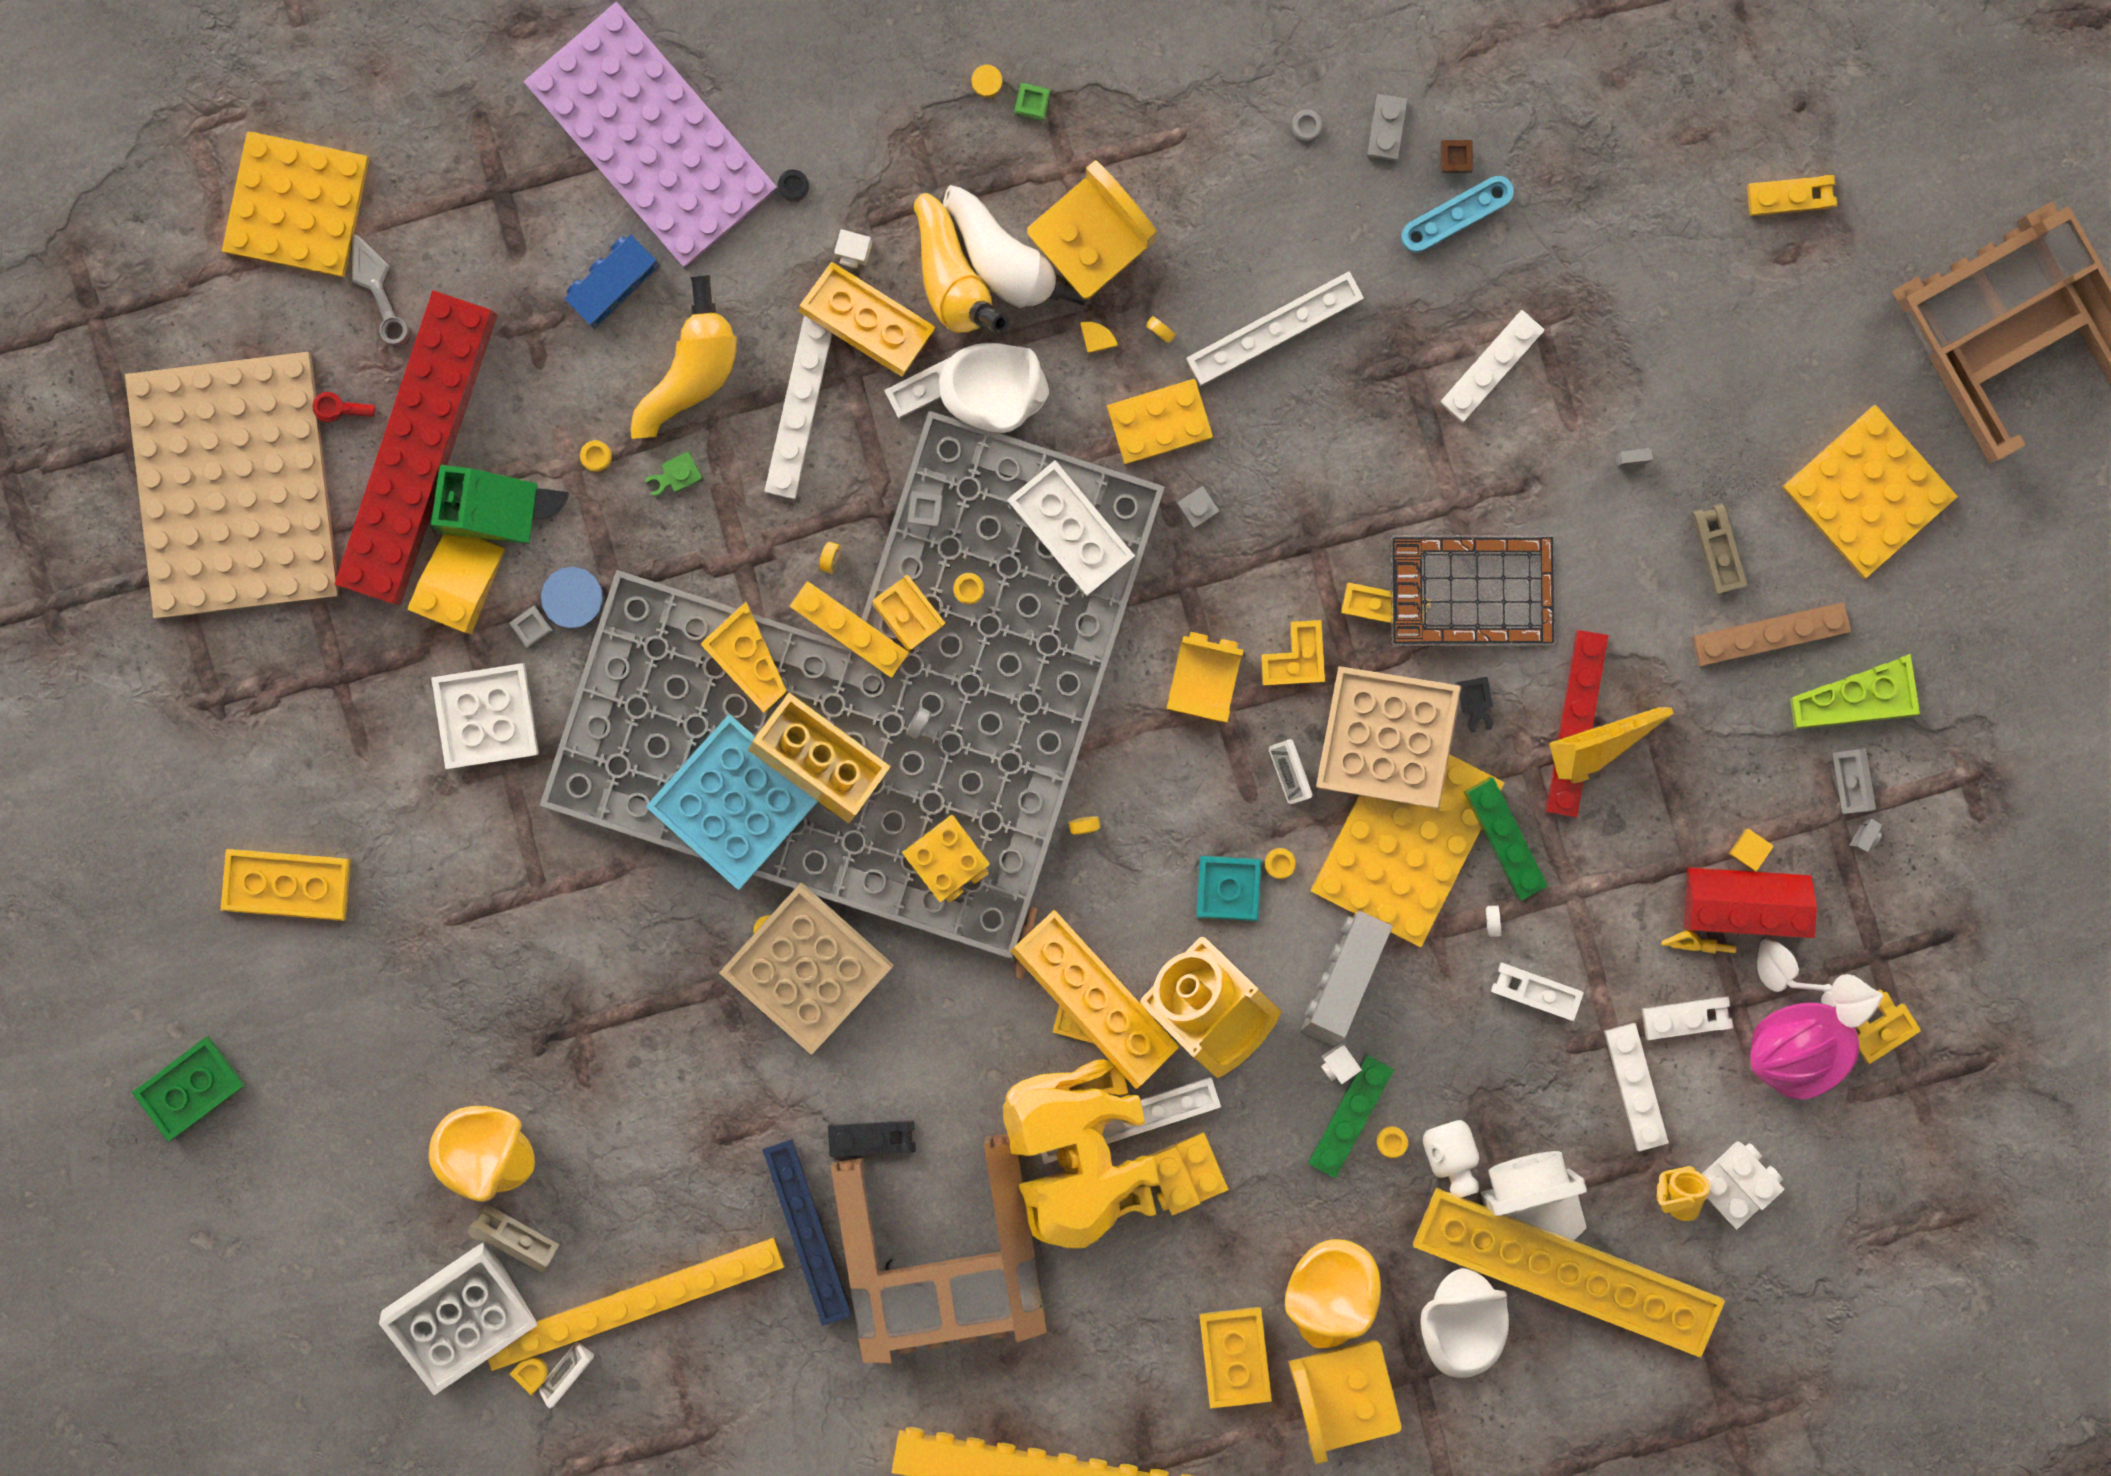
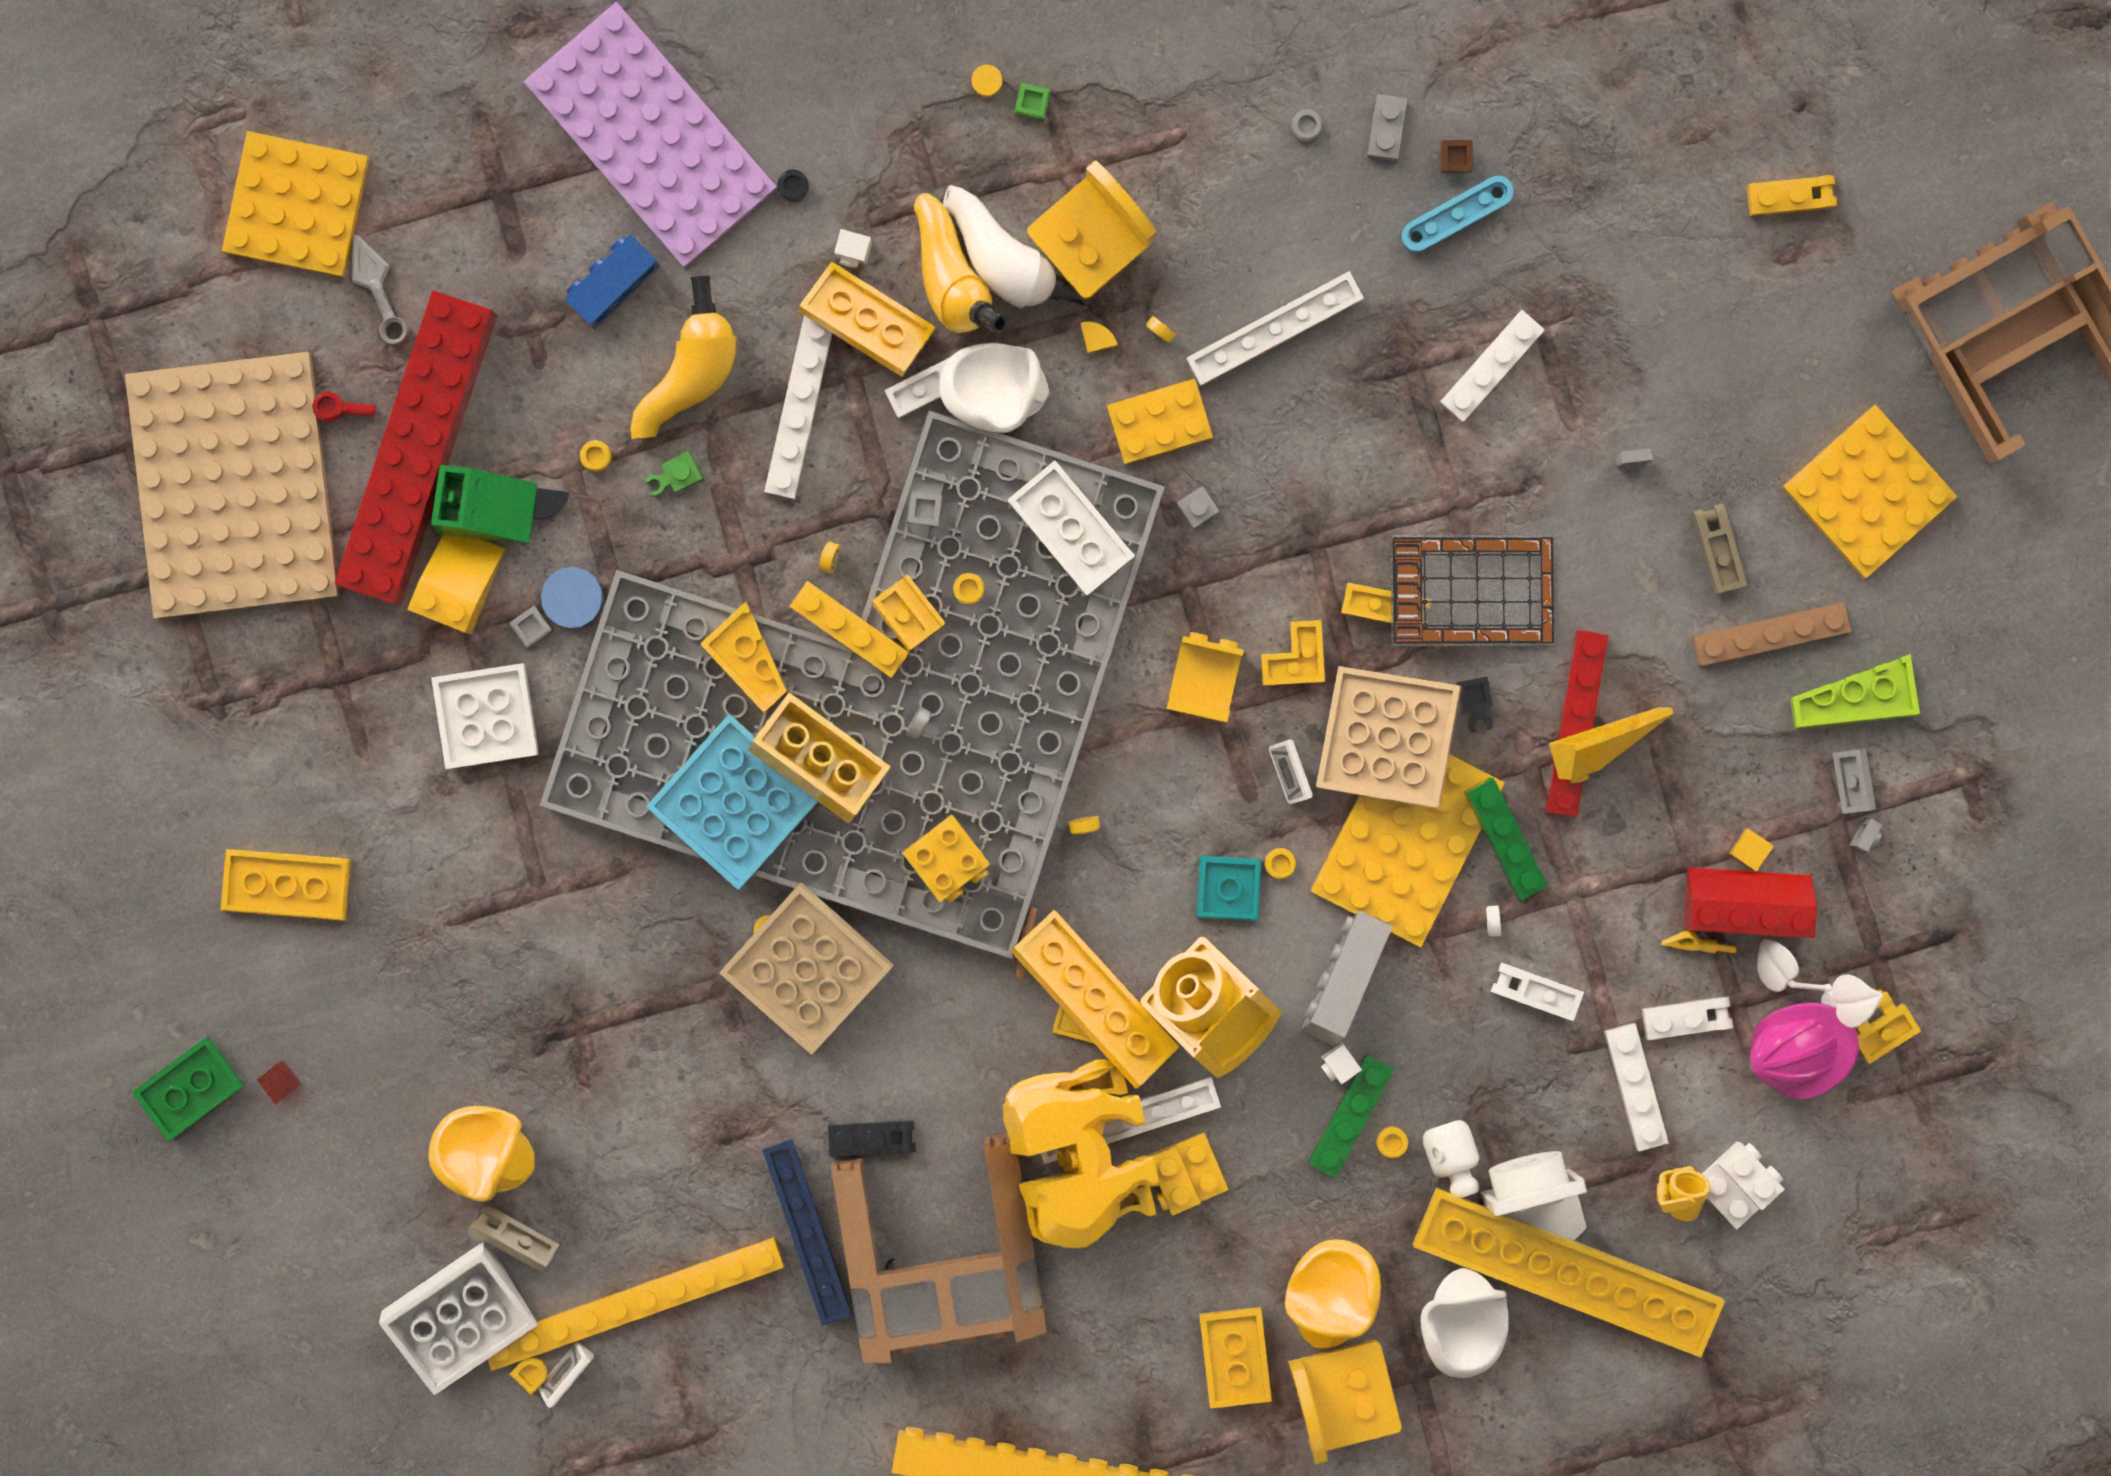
none -> clear red tile [257,1060,302,1104]

